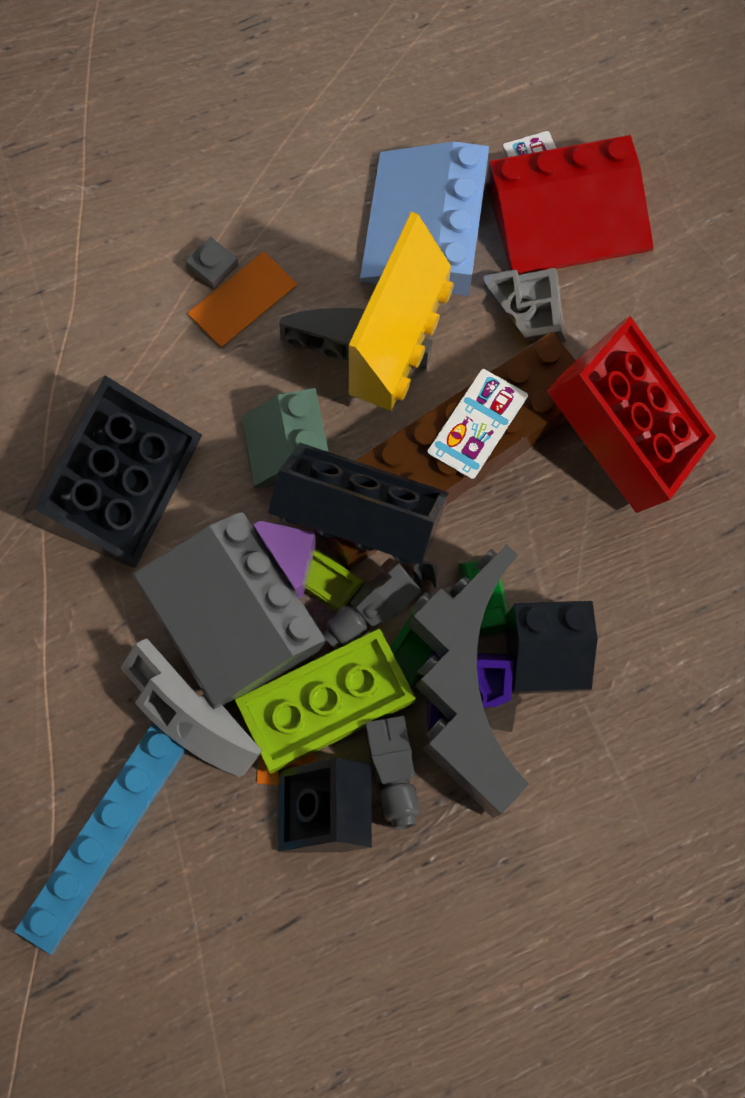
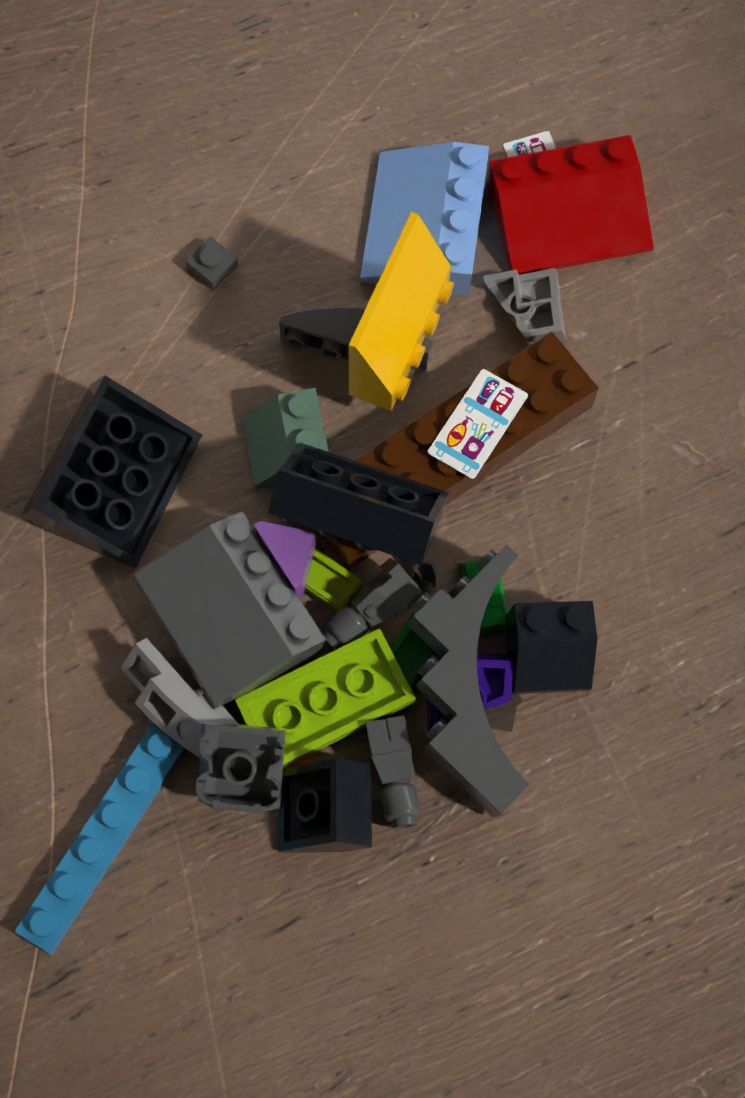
orange sticker [188,252,297,347] -> none
red slope [547,316,716,513] -> none
none -> dark grey slope [196,722,286,813]

